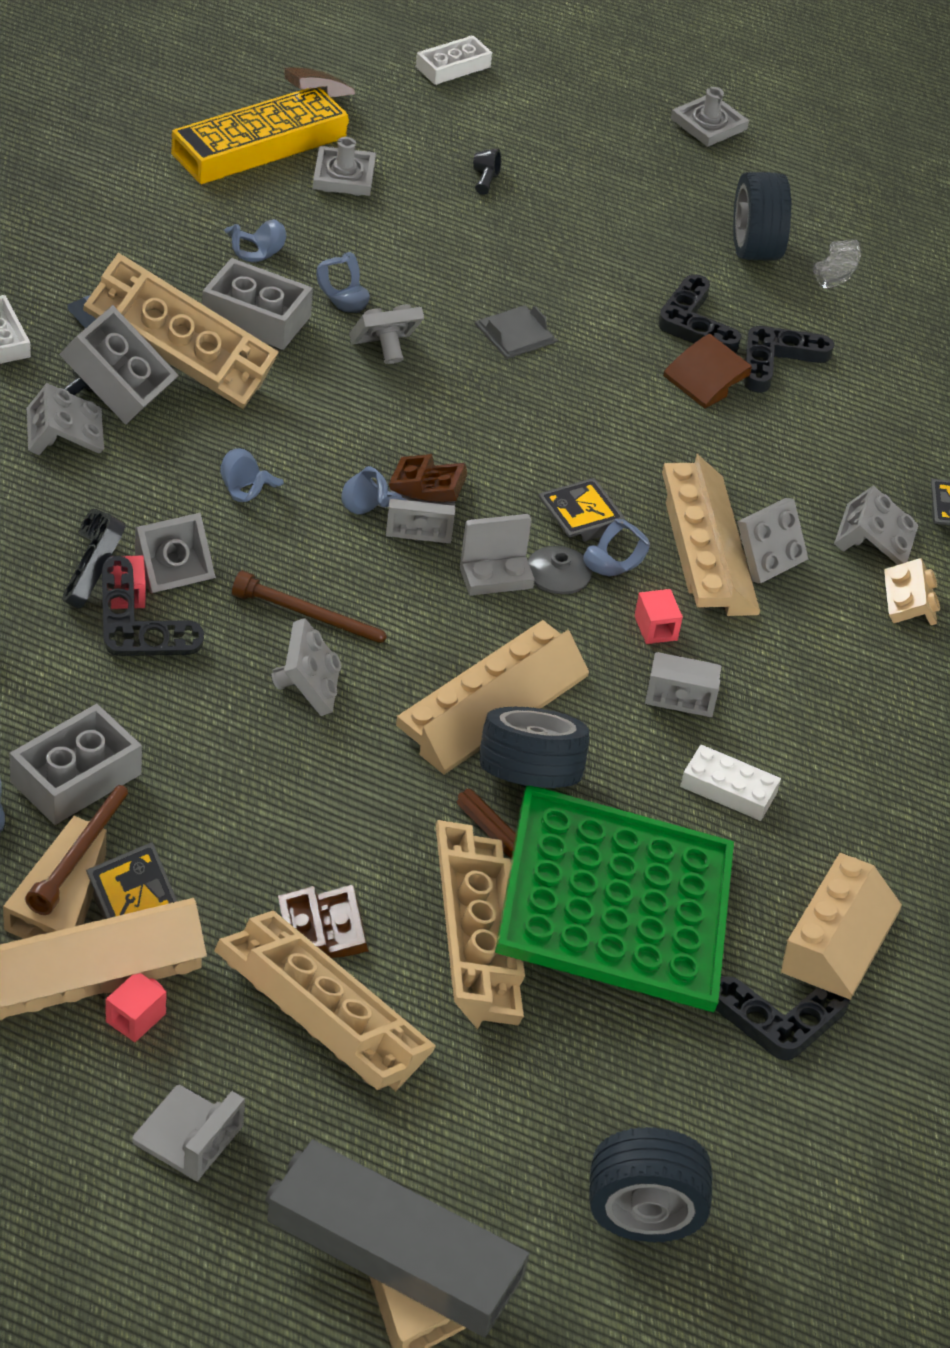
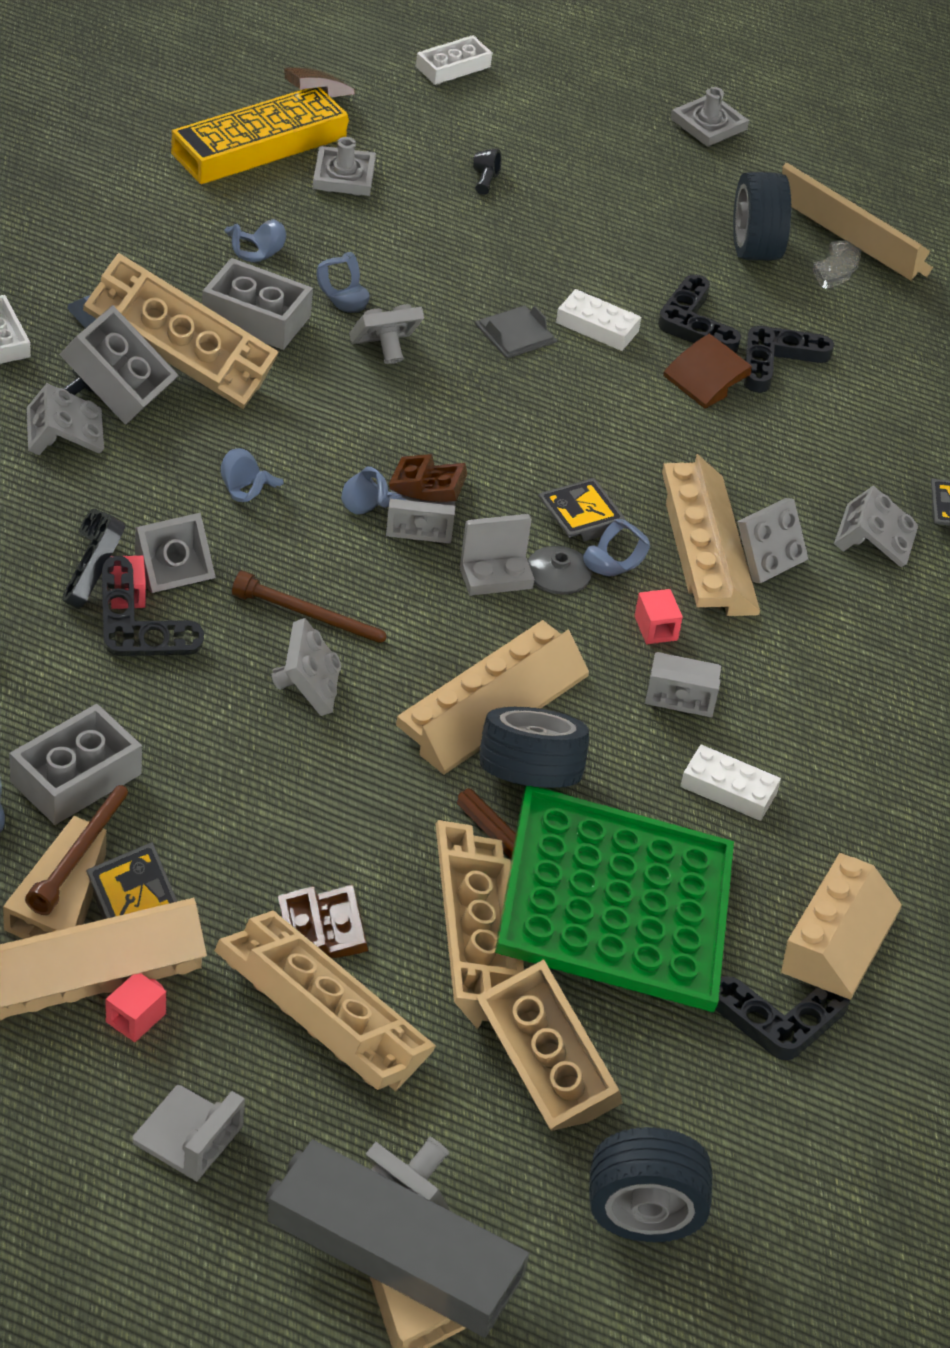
tan bracket [884,558,940,625] -> none
none -> light grey plate [366,1136,452,1212]
none -> tan slope [476,960,623,1131]
none -> white piece [556,289,641,351]
none -> tan slope [782,162,933,281]

